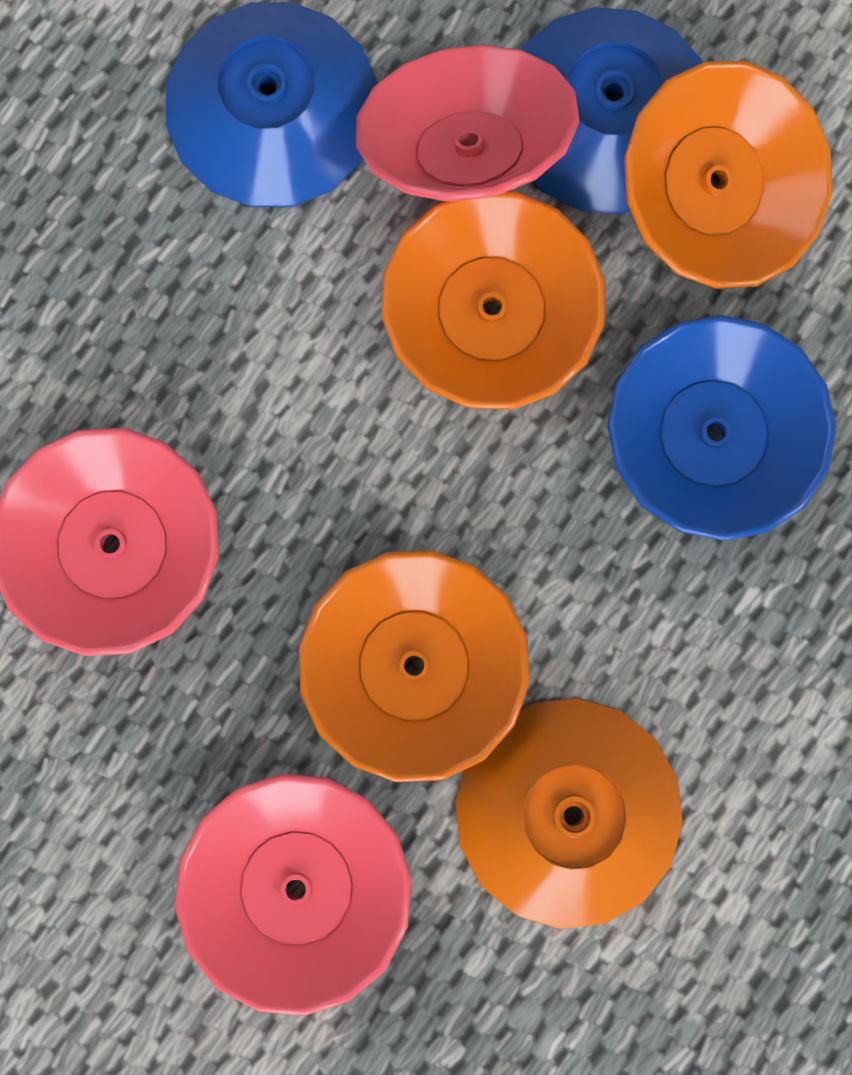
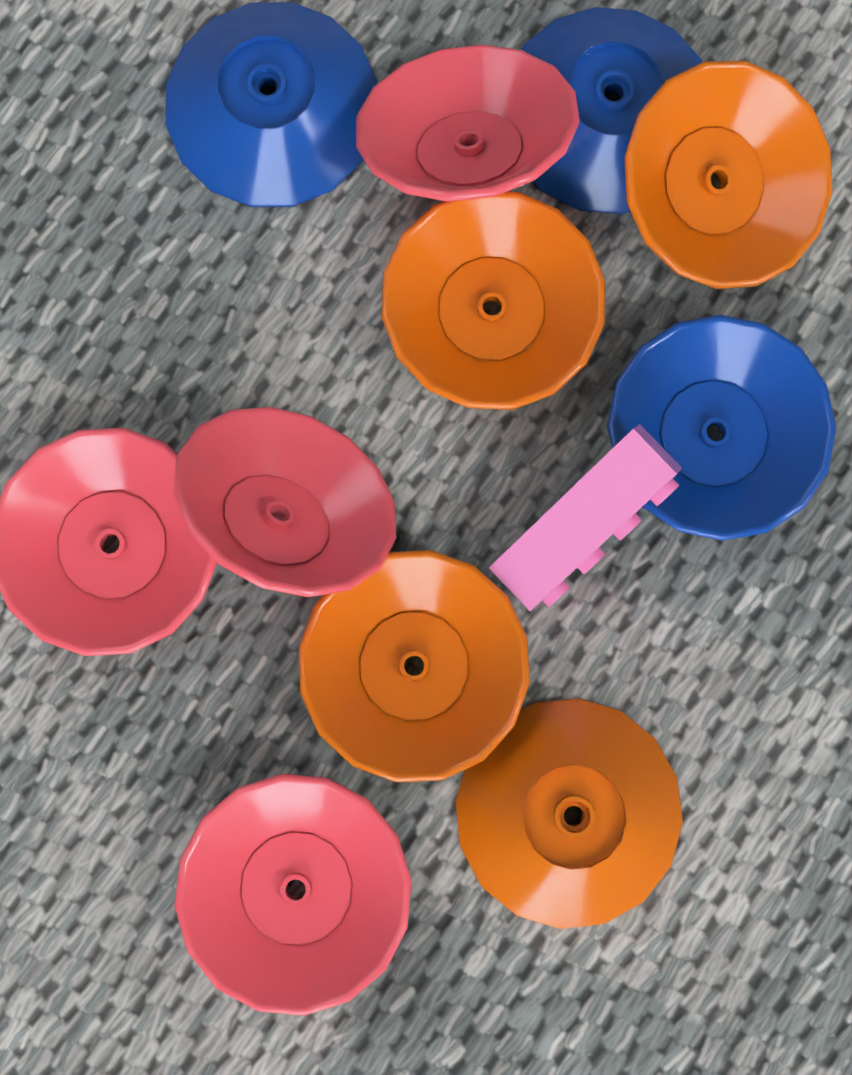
none -> coral dish [173,407,396,597]
none -> bright pink brick [489,424,682,611]

